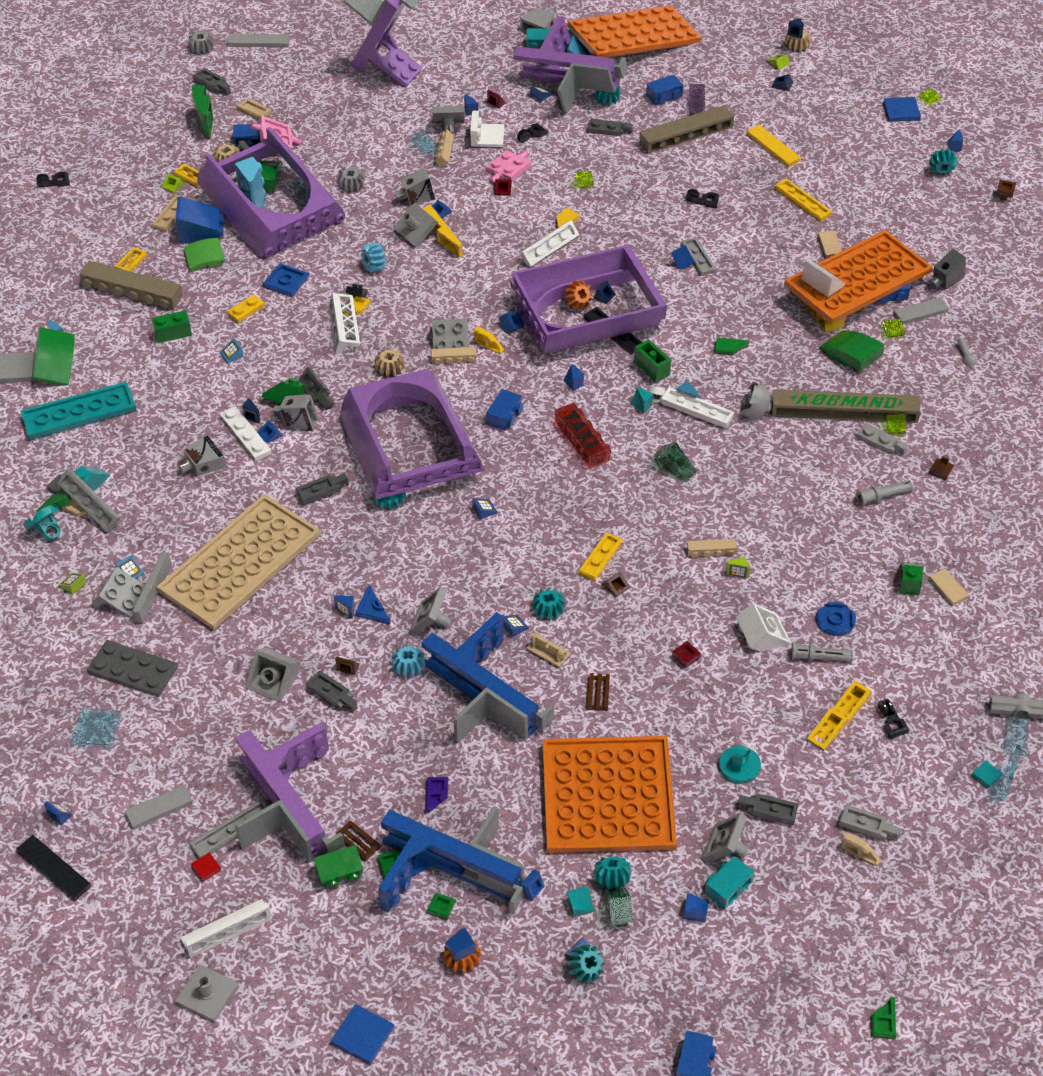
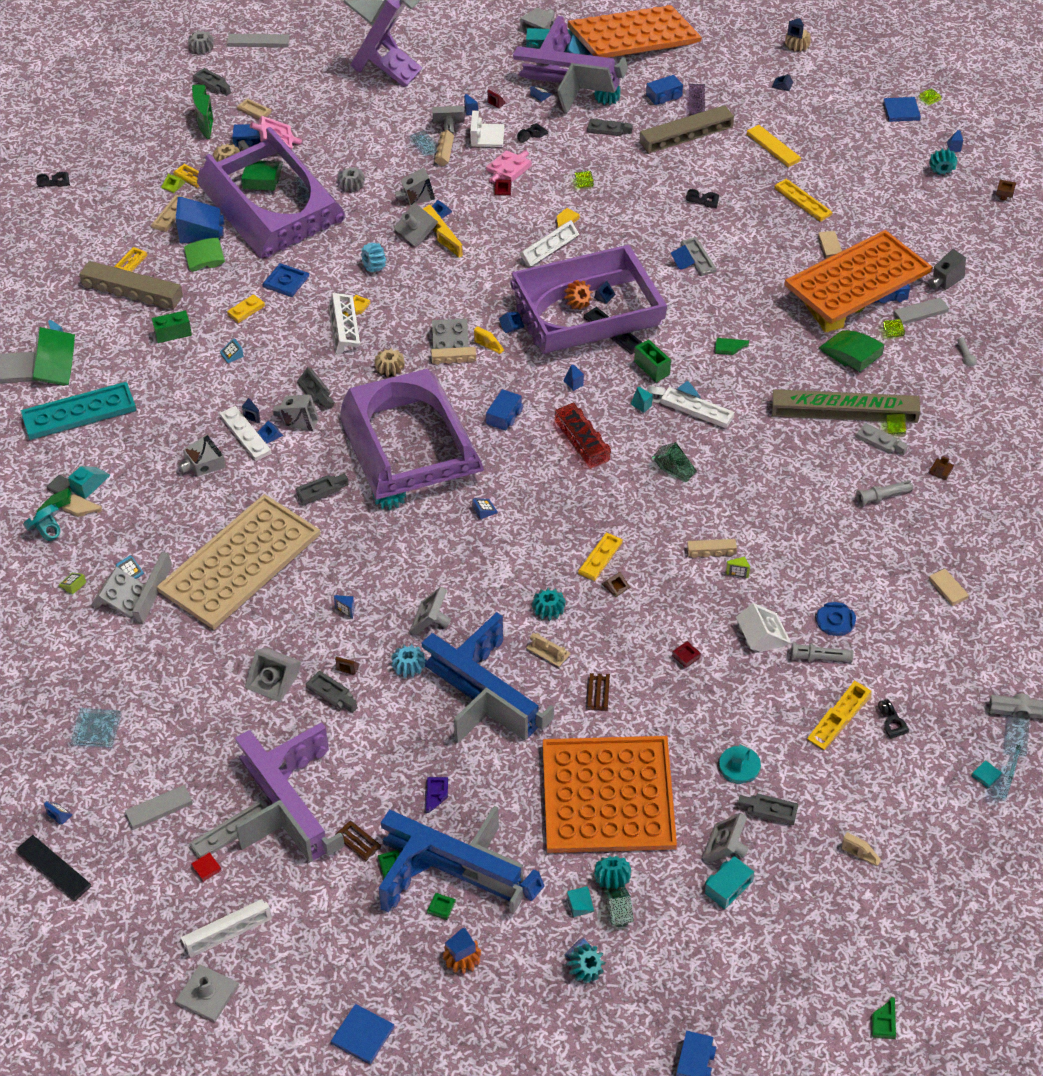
light grey tile [57,469,121,533] -> none
dark grey plate [87,640,178,697] -> none
medium azure slope [235,157,266,208] -> none
green slope [261,378,305,404] -> none
green brick [314,845,364,888] -> none
black plate [345,283,368,296] -> none
blue tile [355,586,391,625] -> none
blue slope [503,615,529,638] -> none
blue slope [684,893,709,923] -> none
light grey cylinder [739,382,772,419] -> none
lime slope [766,54,790,70] -> none
white slope [801,258,846,297] -> none
light grey hinge [839,805,901,841] -> none
green slope [900,562,923,595] -> none

